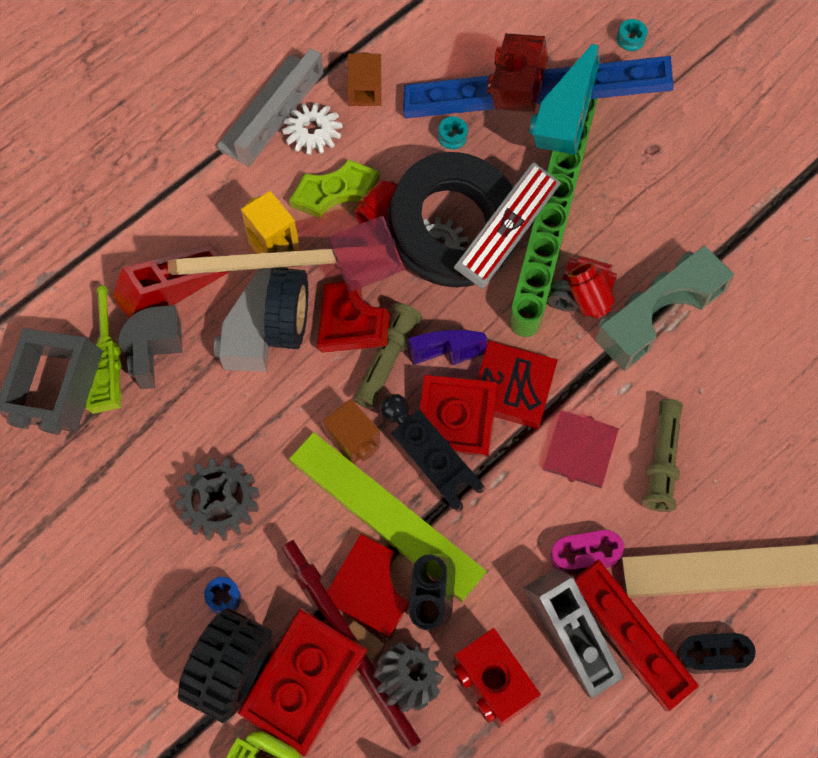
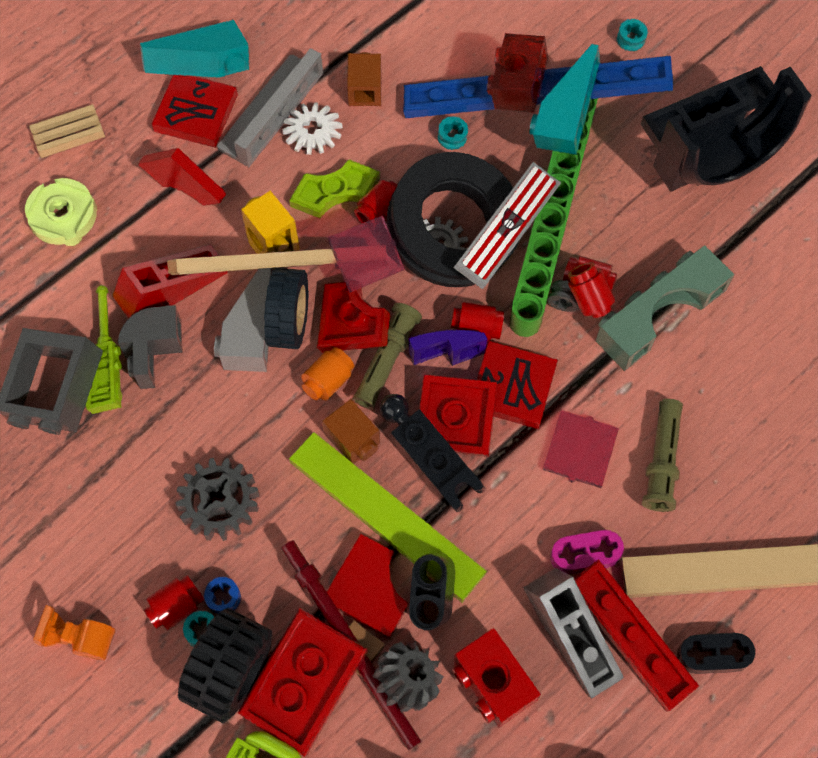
none -> yellowish green plate [25,178,97,246]
none -> tan tile [29,105,105,158]
none -> orange leg [33,605,116,661]
none -> red tile [138,148,226,206]
none -> teal slope [140,20,249,78]
none -> red brick [143,575,204,631]
none -> red tile [151,75,238,148]
none -> teal bush [183,611,214,647]
none -> orange brick [301,347,354,401]
none -> red brick [451,301,504,341]
none -> black piece [641,66,812,192]

